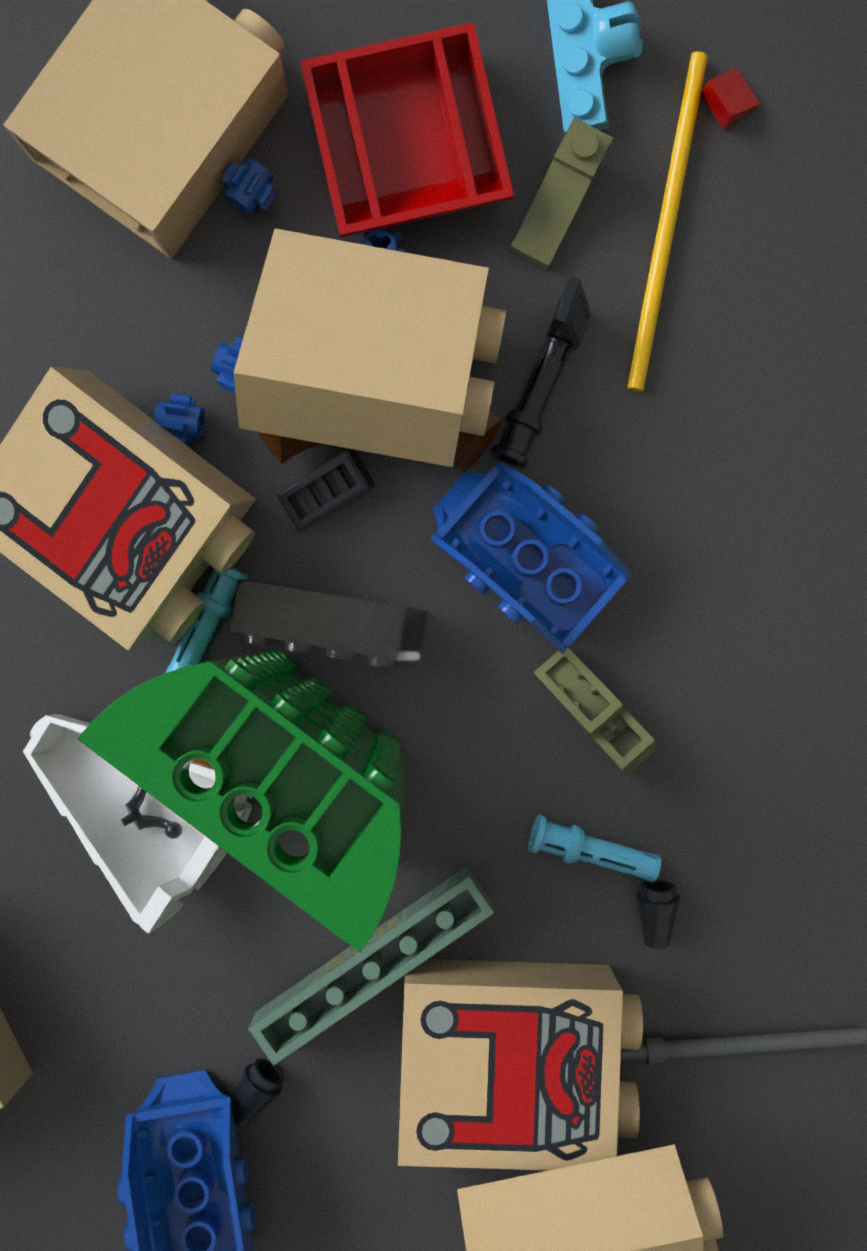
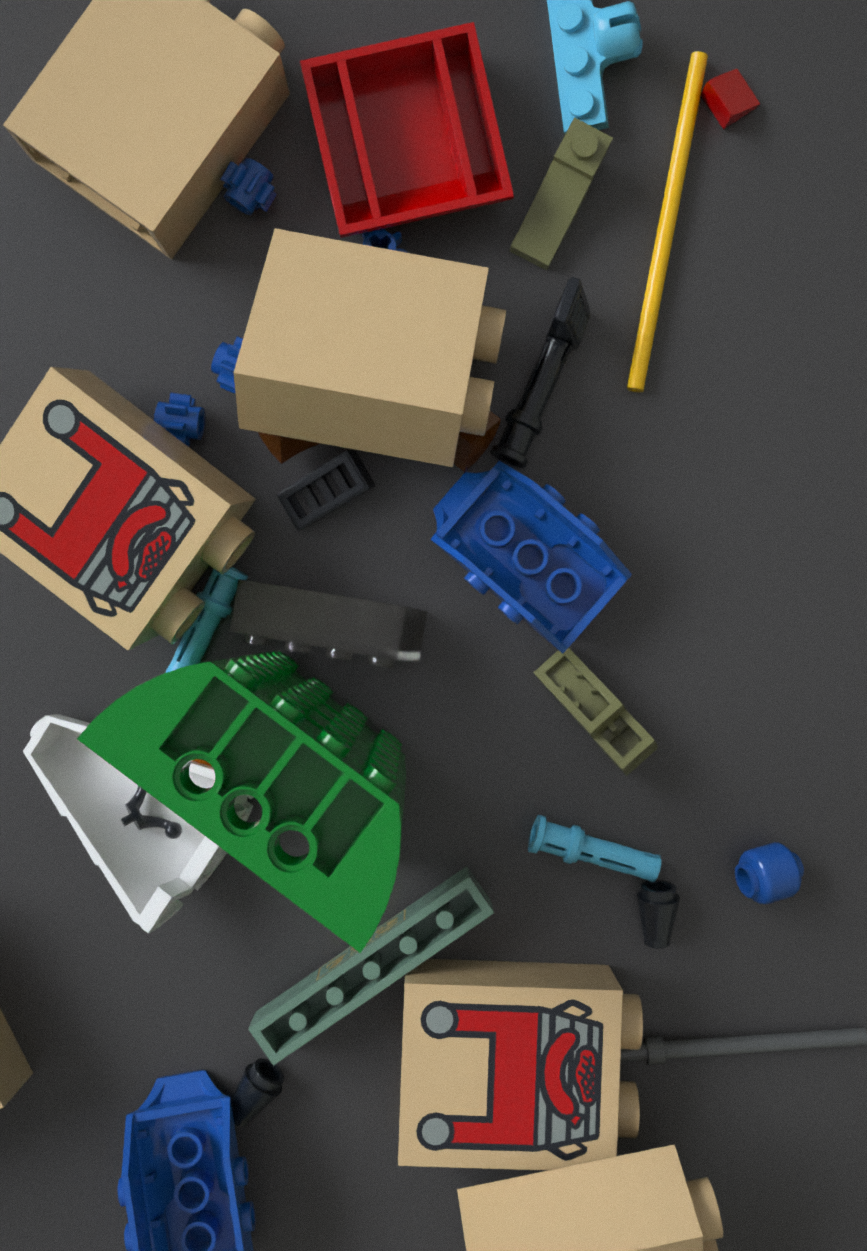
none -> blue head [735,842,804,905]

